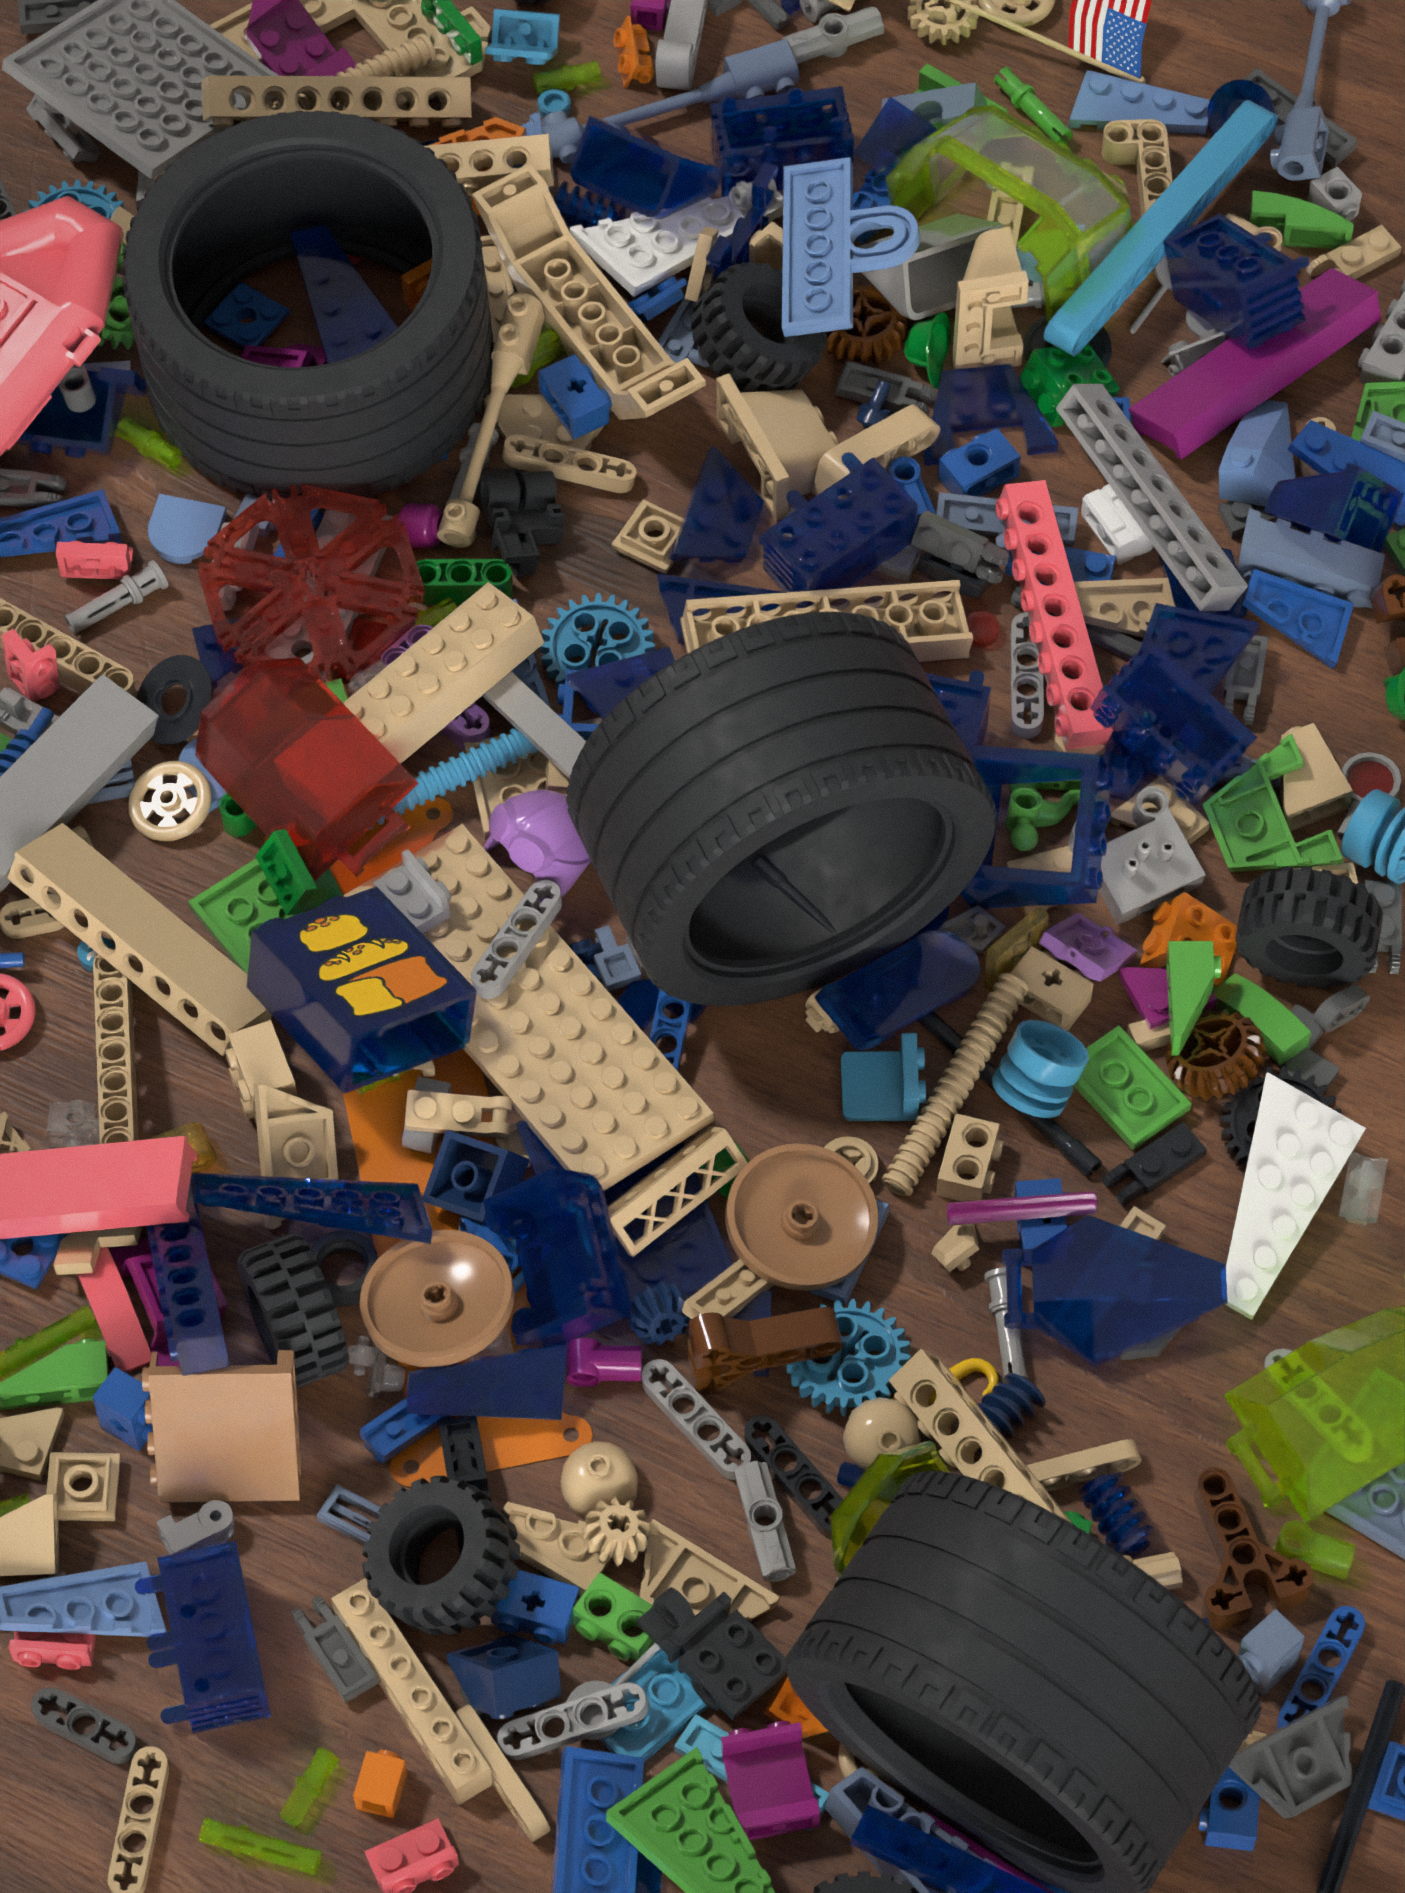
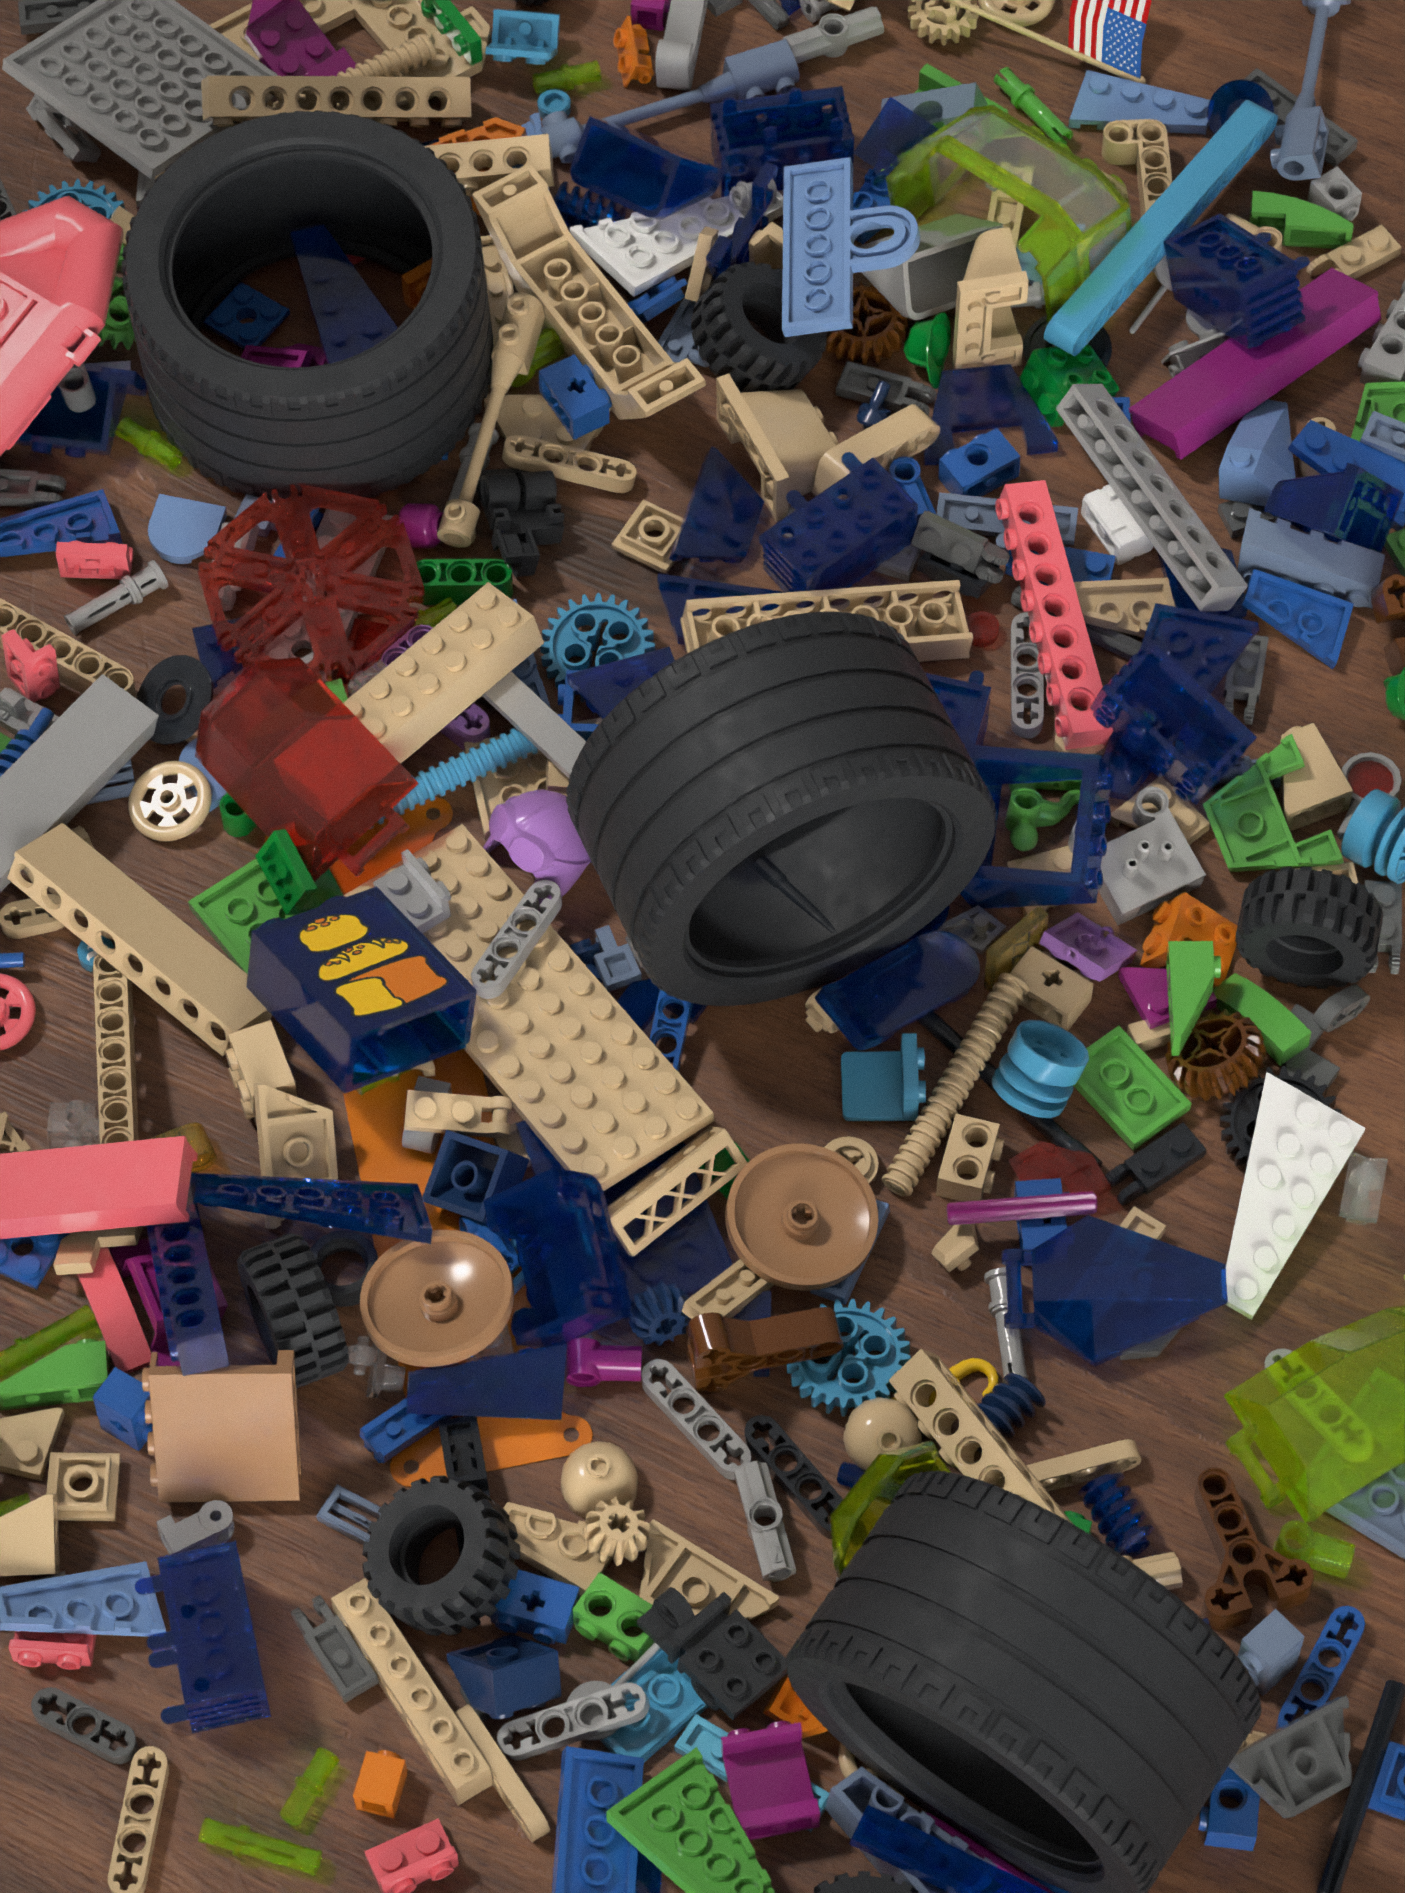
none -> clear red tile [1008,1141,1112,1197]

